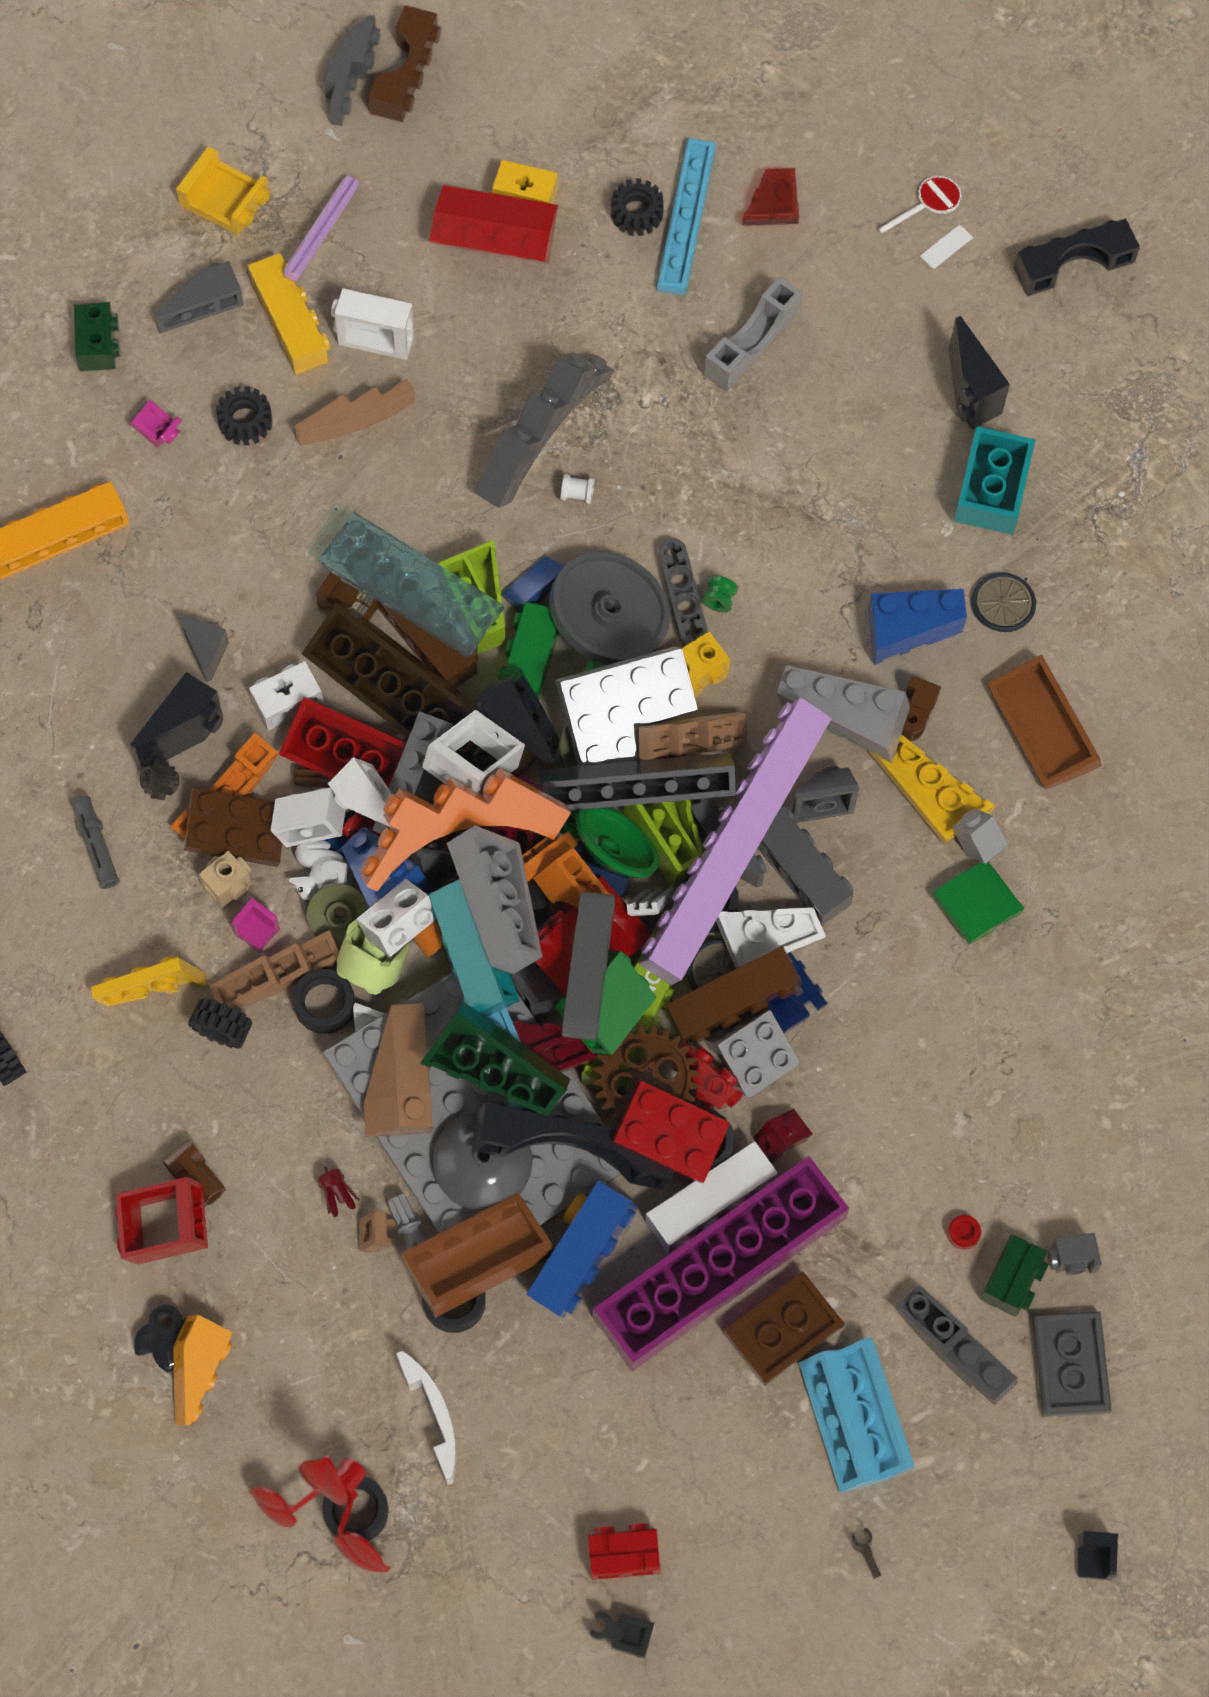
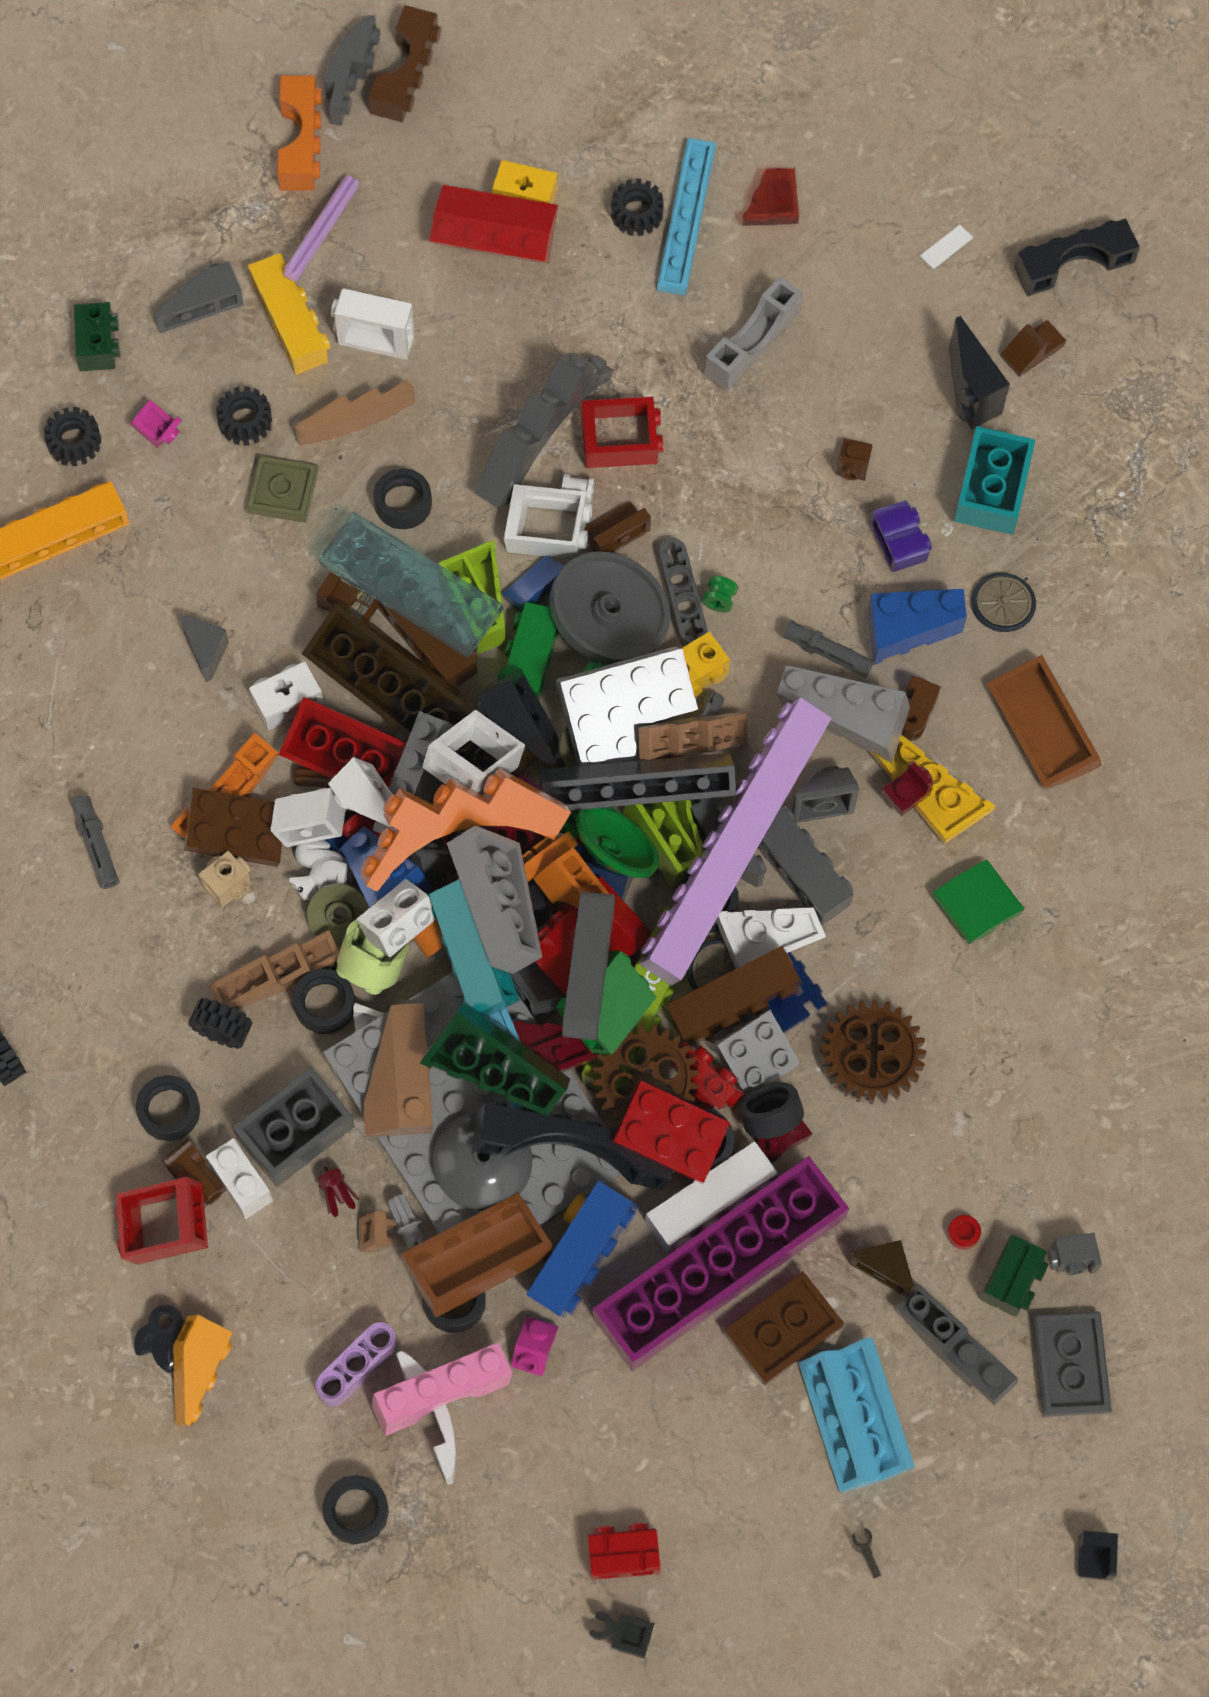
yellow wing [91,956,208,1006] -> none
black slope [130,672,223,772] -> none
clear smoke gear [140,759,180,800] -> none
yellow panel [176,146,270,236] -> none
dark pink panel [232,898,280,953] -> none
red plant [248,1455,391,1572] -> none
white tile [627,887,676,916] -> none
piece [879,176,962,233] -> none
light grey brick [952,808,1008,864] -> none
none -> black tyre [44,407,101,467]
none -> black tyre [135,1075,201,1141]
none -> white brick [206,1138,273,1220]
none -> dark grey brick [233,1067,355,1188]
none -> olive tile [246,455,319,523]
none -> orange arch [278,75,322,191]
none -> lavender beam [316,1322,397,1407]
none -> bright pink arch [371,1343,513,1436]
none -> black tyre [373,468,432,530]
none -> white window [504,484,593,559]
none -> dark pink bracket [511,1316,559,1376]
none -> red window [581,396,664,468]
none -> reddish brown panel [584,502,651,553]
none -> dark grey pin [695,691,724,717]
none -> black tyre [738,1082,804,1139]
none -> dark grey pin [783,620,874,678]
none -> reddish brown gear [820,999,926,1105]
none -> reddish brown bracket [835,438,873,481]
none -> dark brown slope [849,1240,914,1298]
none -> dark purple brick [870,500,932,572]
none -> dark red bracket [881,761,933,817]
none -> reddish brown slope [1000,320,1066,377]

